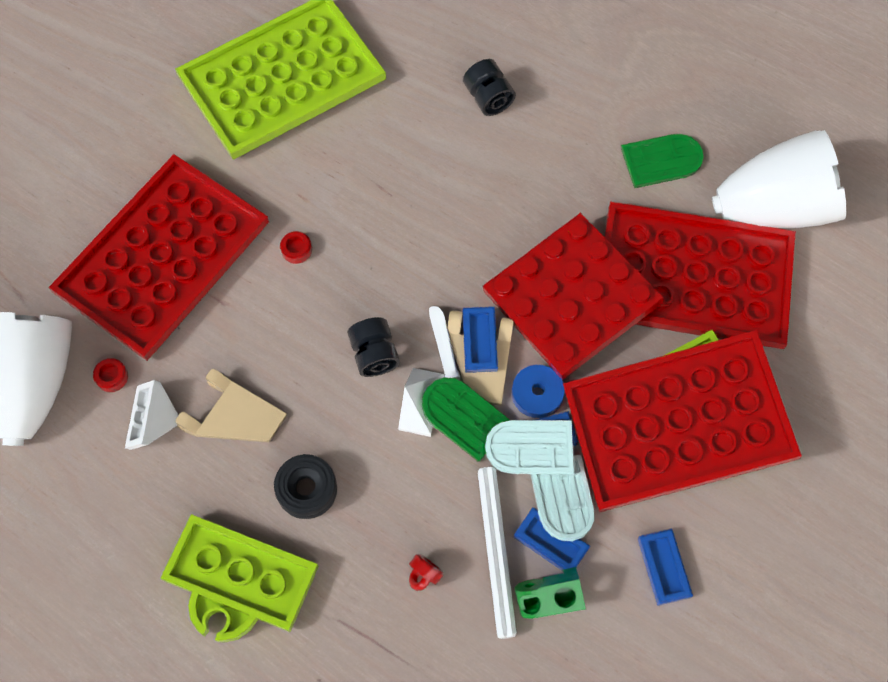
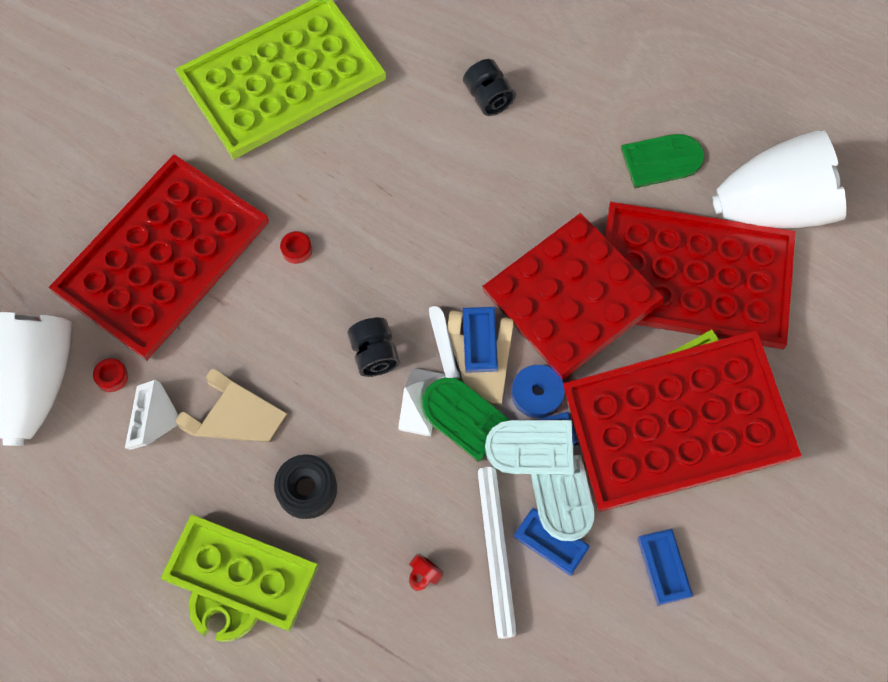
green leg [514,567,586,619] -> none

